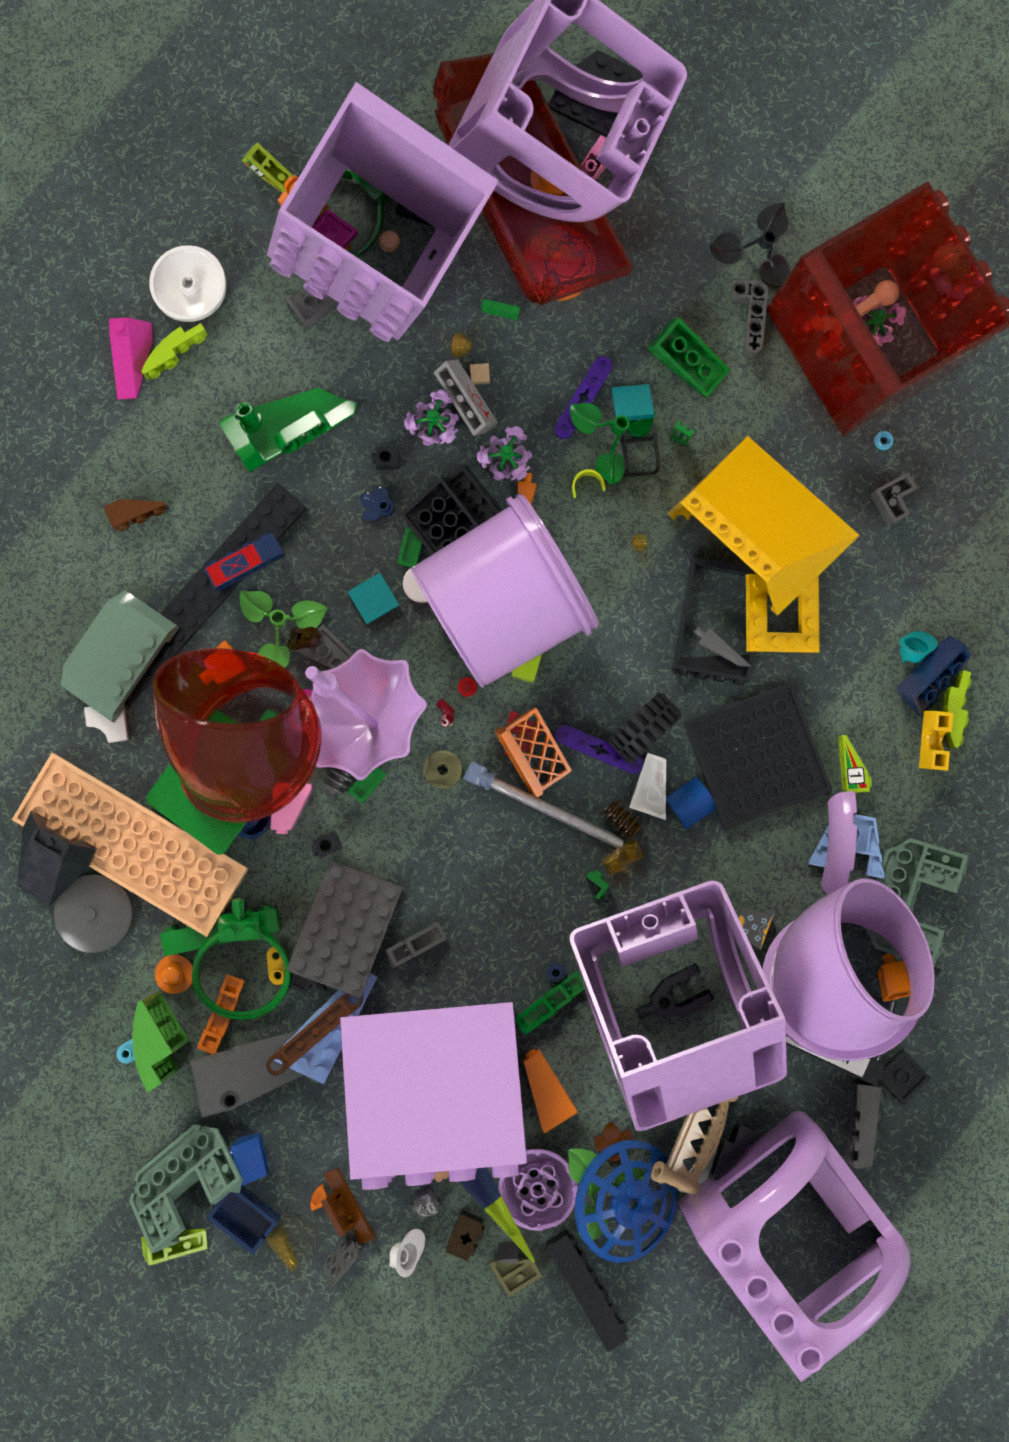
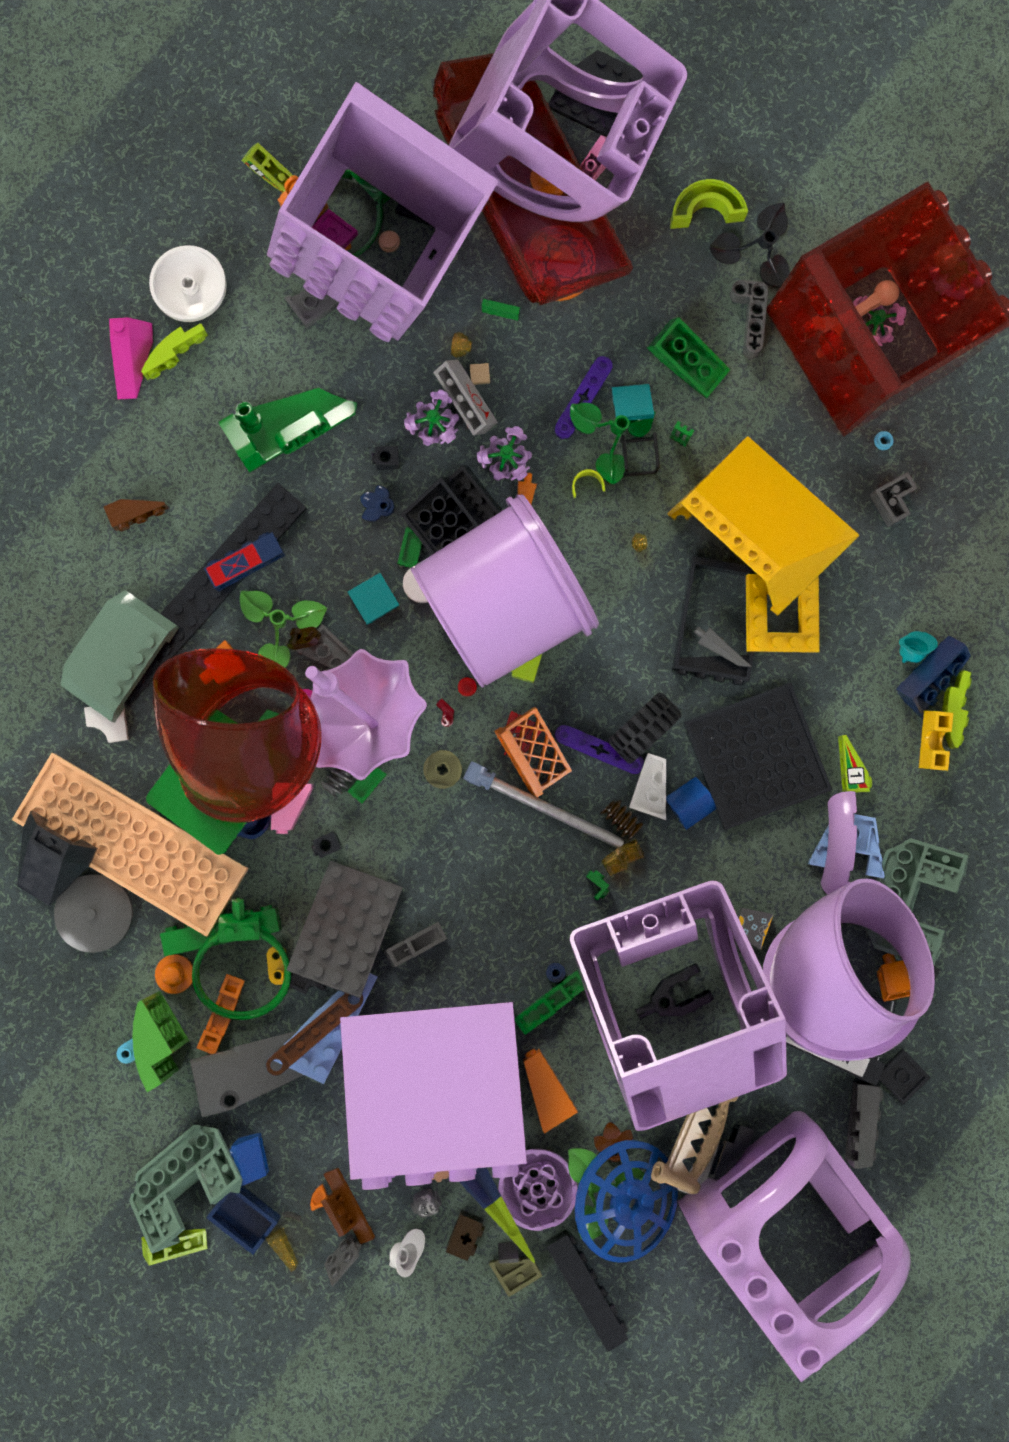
none -> lime brick [670,179,748,229]

